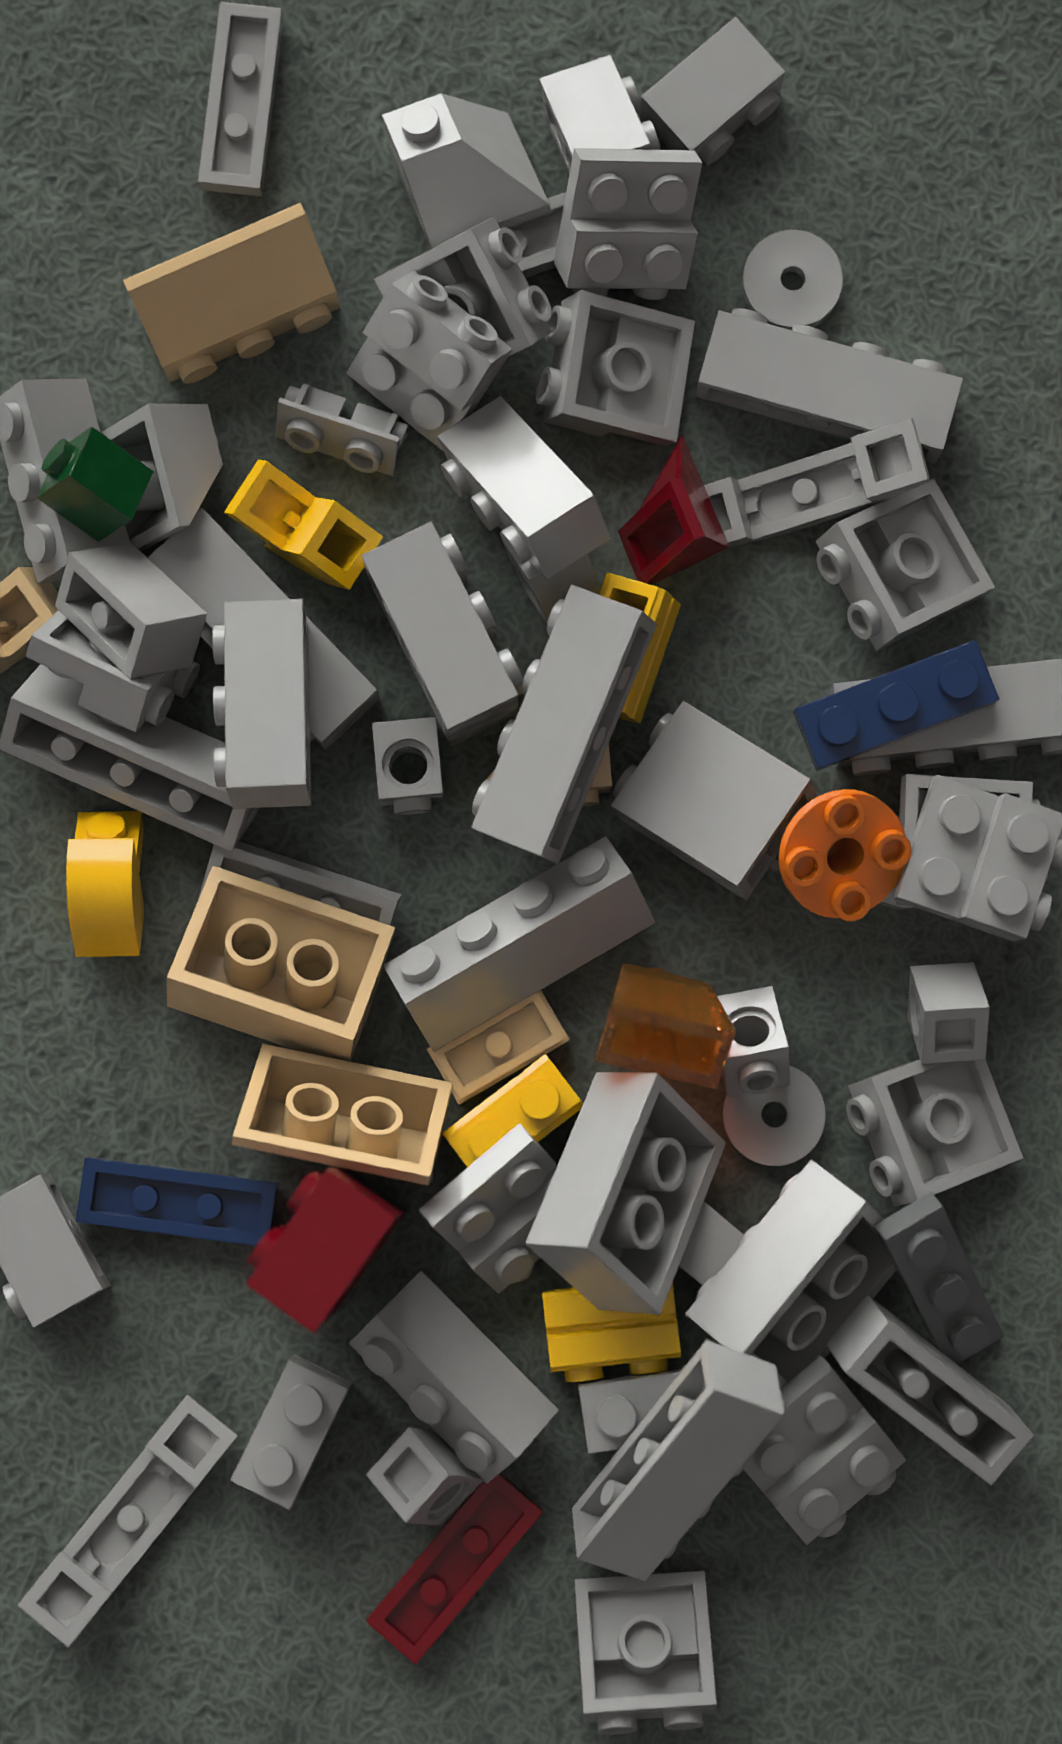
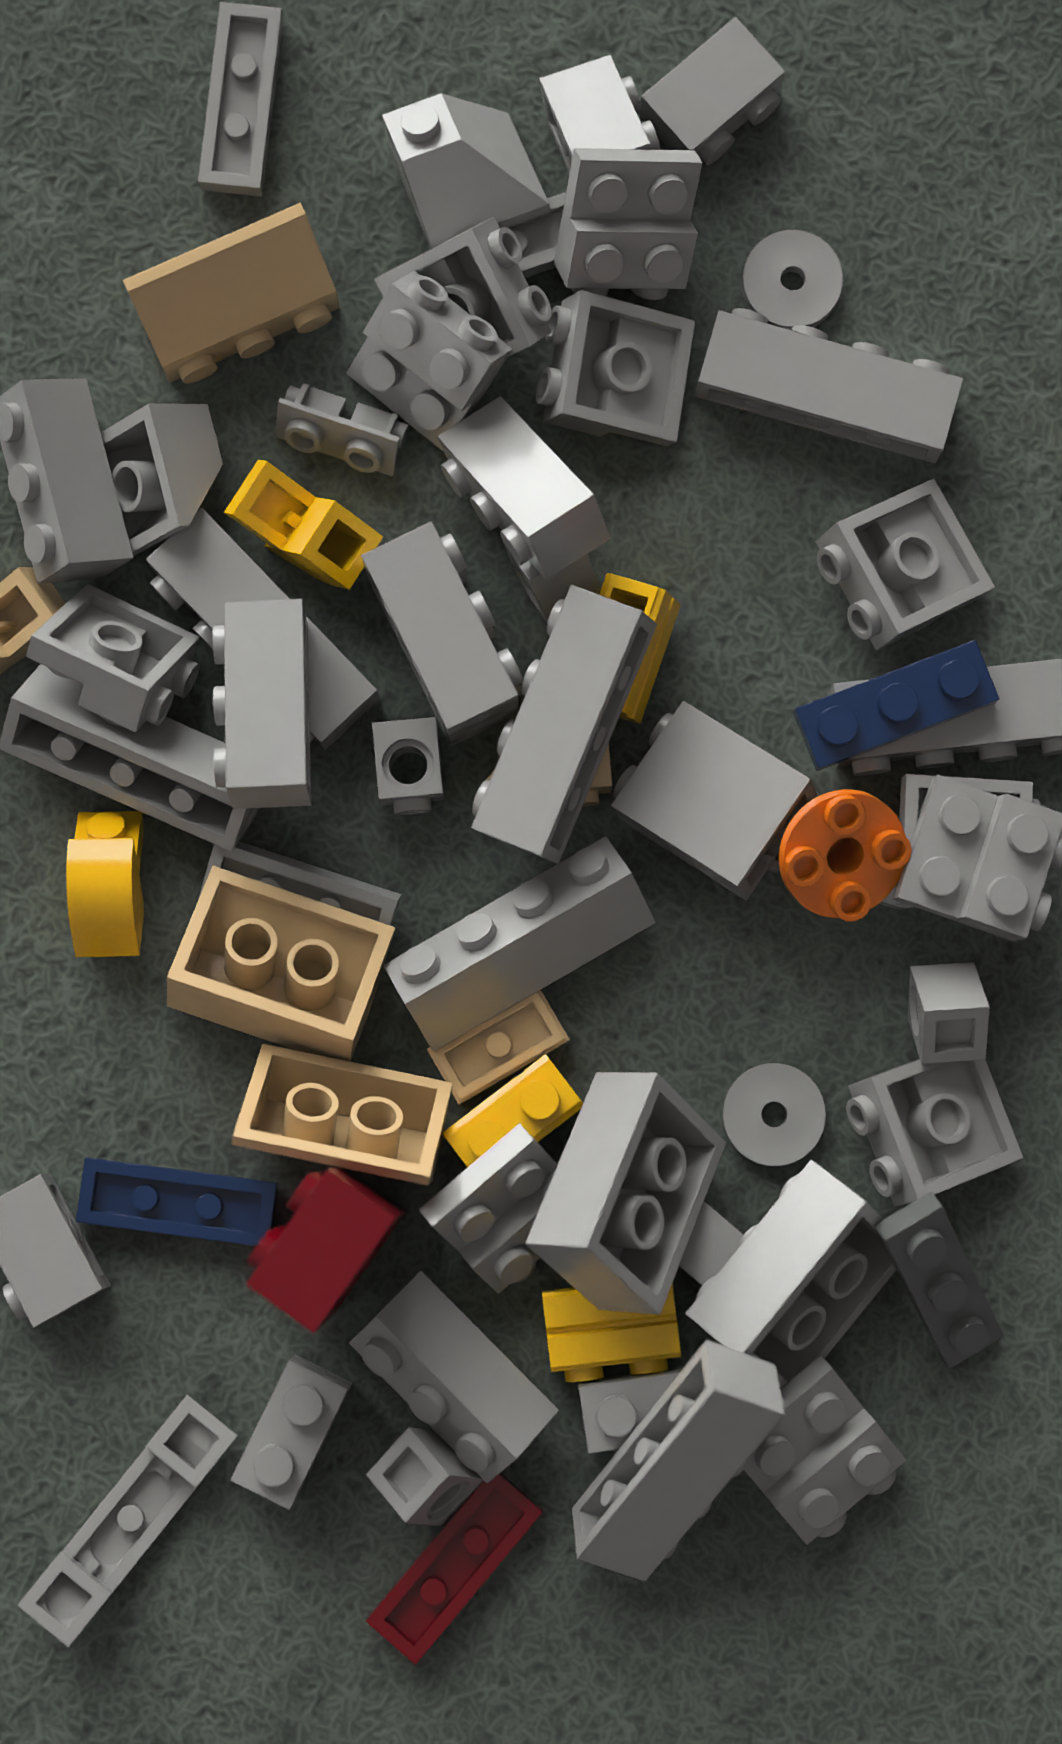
dark green brick [36,426,154,542] -> none
light grey brick [55,543,207,679] -> none
light grey plate [574,1571,717,1735] -> none
clear orange torso [595,964,736,1089] -> none
dark red slope [618,435,729,585] -> none
light grey slope [704,418,930,548] -> none
light grey brick [709,986,791,1097] -> none
light grey brick [826,1295,1034,1485] -> none

